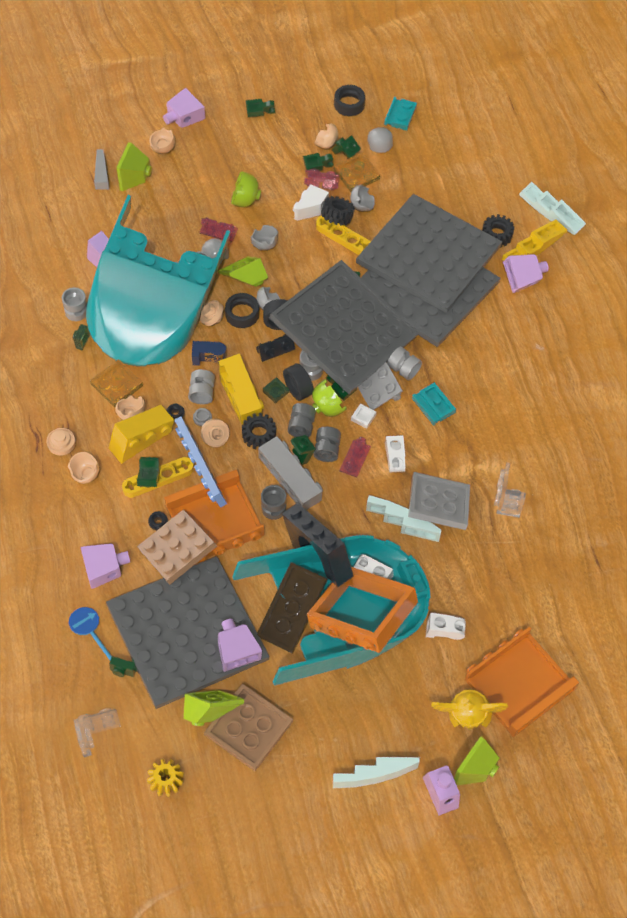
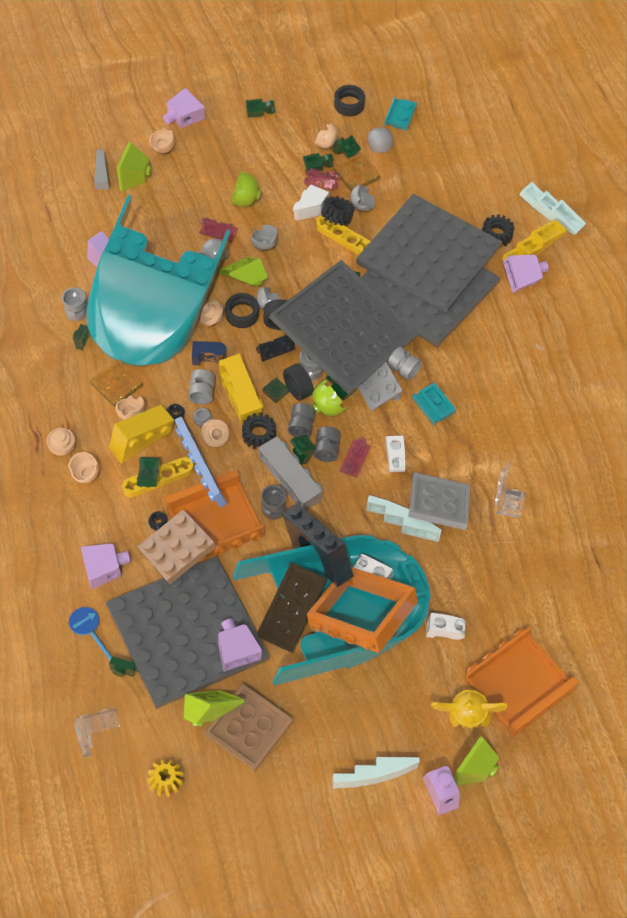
white tile [351,404,377,429] -> none

